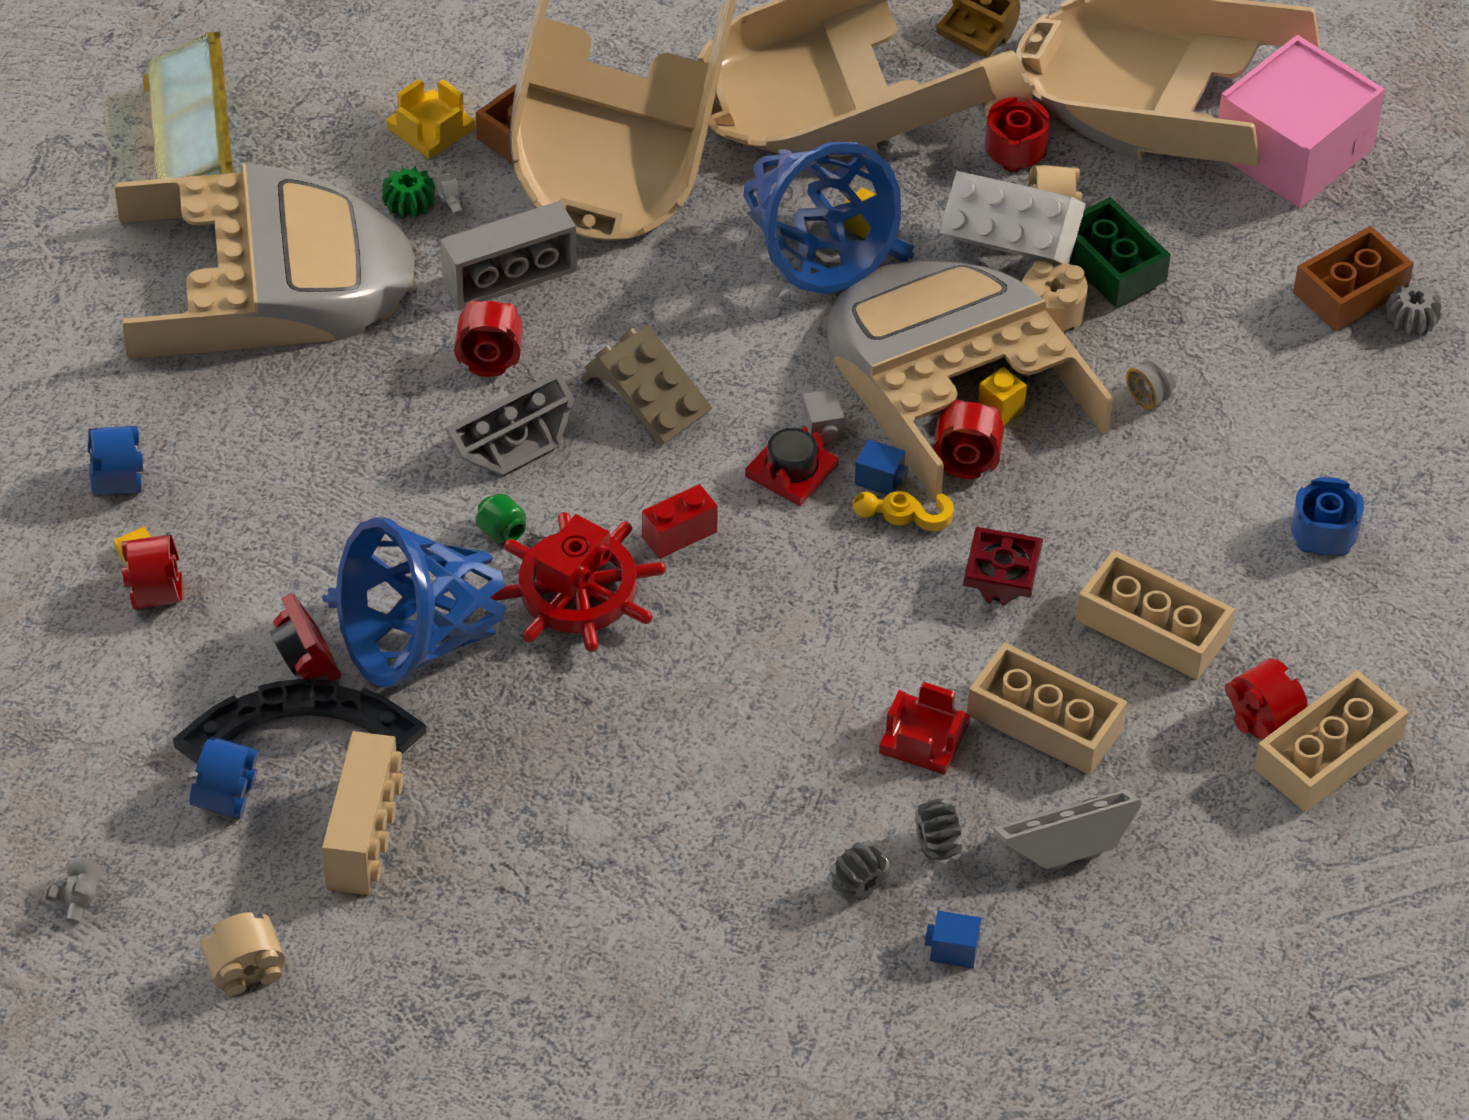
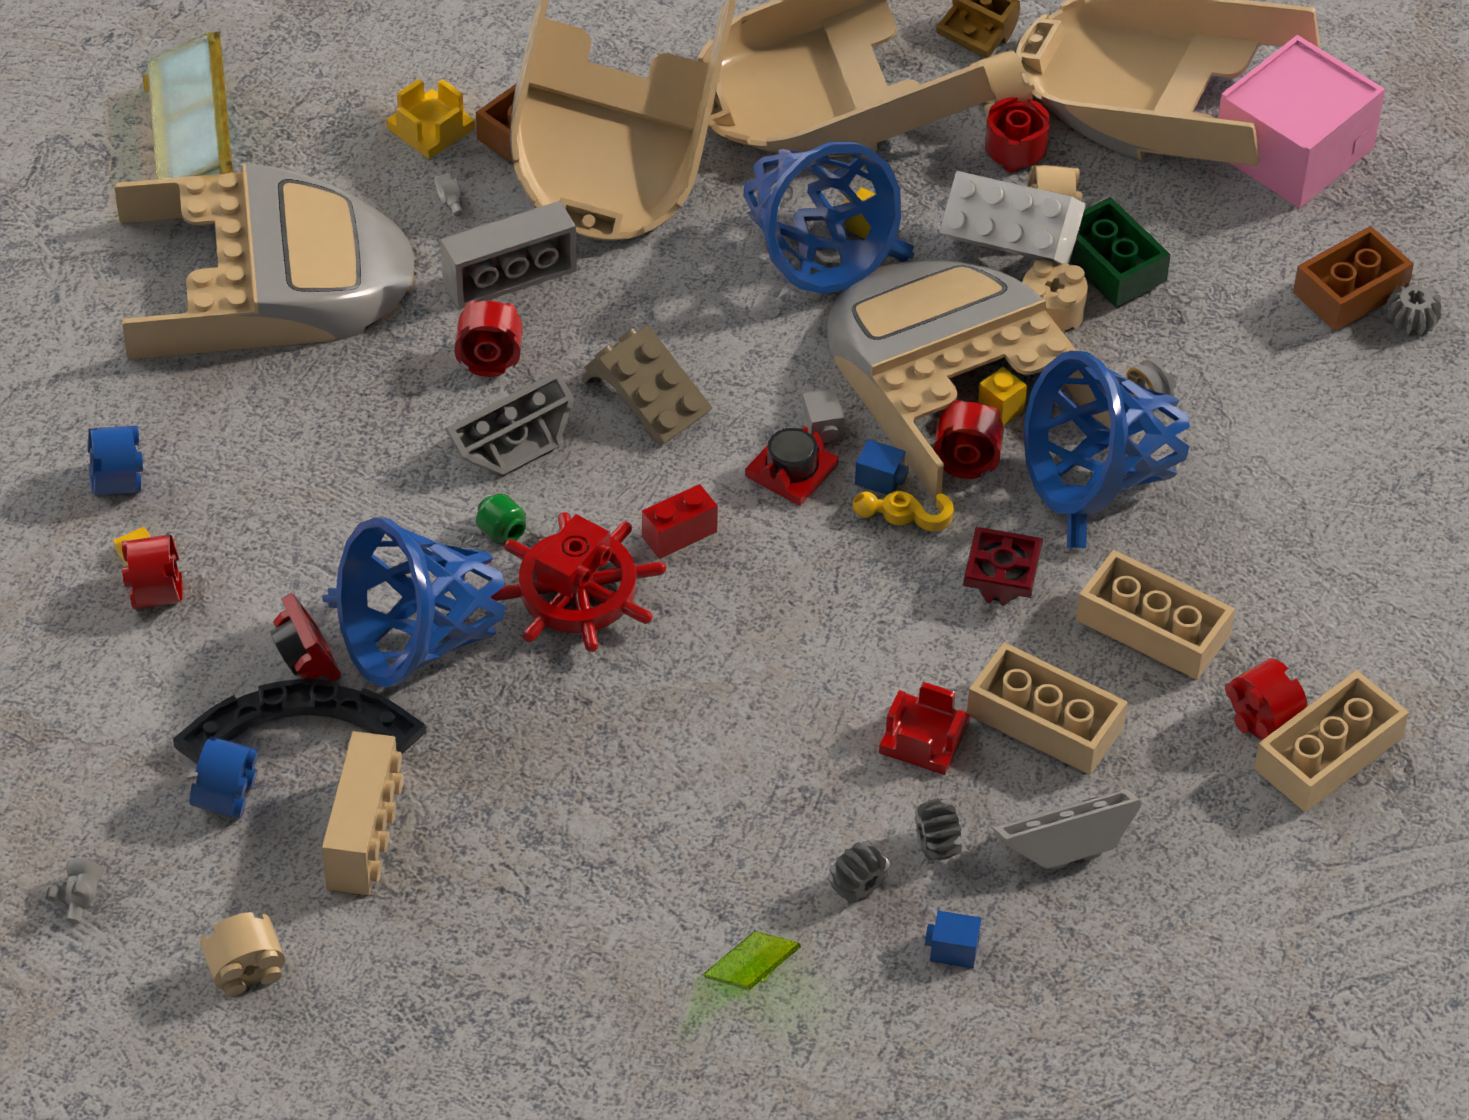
green gear [382,166,435,219] -> none
blue brick [1291,477,1364,556] -> none
none -> clear neon green piece [703,931,801,991]
none -> blue piece [1024,350,1190,548]

